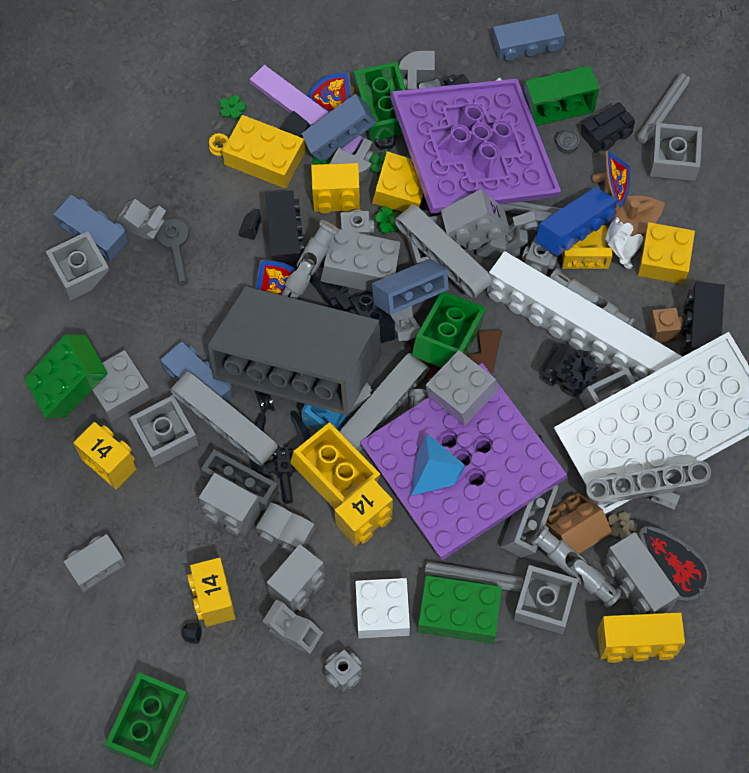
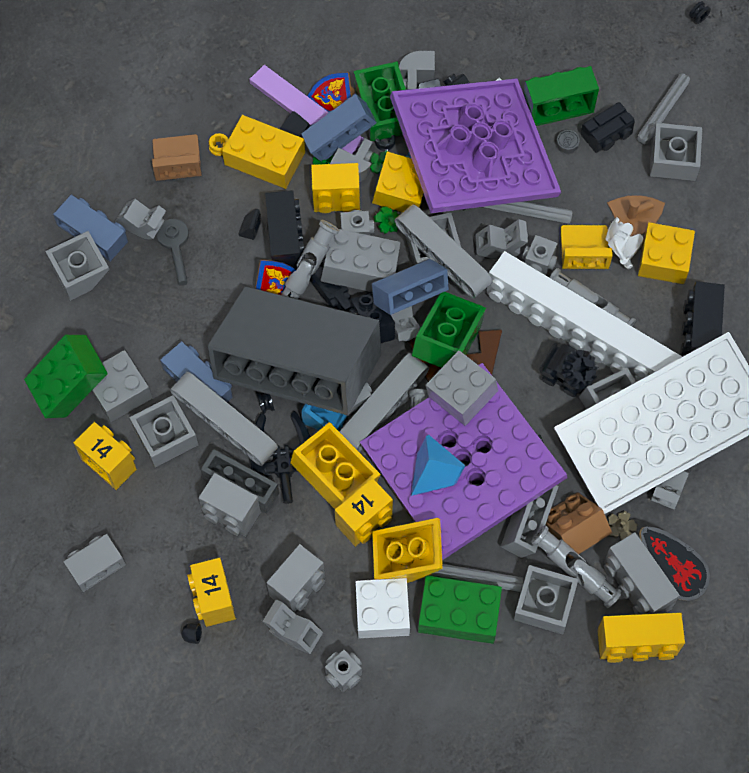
green brick [105,672,189,771] -> none
green plant [220,94,247,120] -> none
light grey brick [256,502,315,554] -> none
light grey brick [441,189,510,251] -> none
sand blue brick [492,14,565,61] -> none
light grey plate [513,210,555,232] -> none
blue brick [535,187,618,256] -> none
light grey beam [587,461,711,505] -> none
shield [593,151,630,209] -> none
medium nougat brick [649,308,683,343] -> none
none -> medium nougat bracket [152,134,202,181]
none -> yellow slope [372,518,443,583]
none -> black bush [689,1,711,24]

